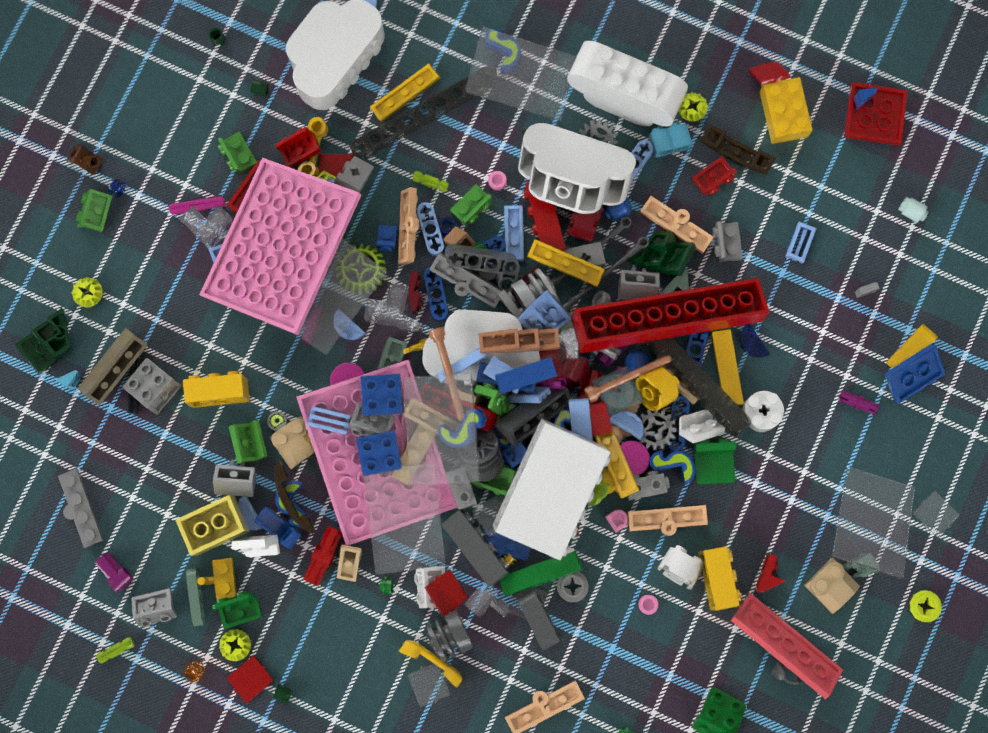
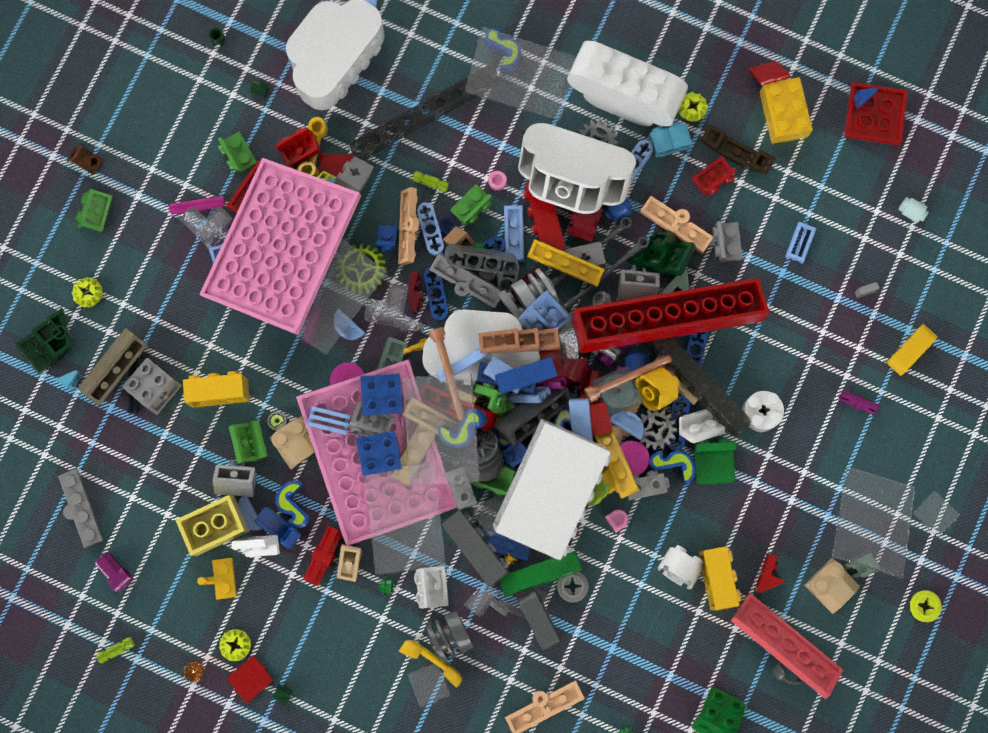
clear blue bush [108,179,126,198] -> none
light grey bracket [131,588,177,627] -> none
sand green beam [186,568,205,627] -> none
green bracket [212,591,263,629] -> none
dark brown slope [275,461,316,534] -> none
yellow tile [370,63,440,123] -> none
red piece [424,569,468,617] -> none
light nougat hinge [628,505,708,536] -> none
bright pink tile [638,595,658,615] -> none
yellow tile [711,329,744,408] -> none
clear blue tile [740,324,770,358] -> none
blue tile [885,343,945,404] -> none

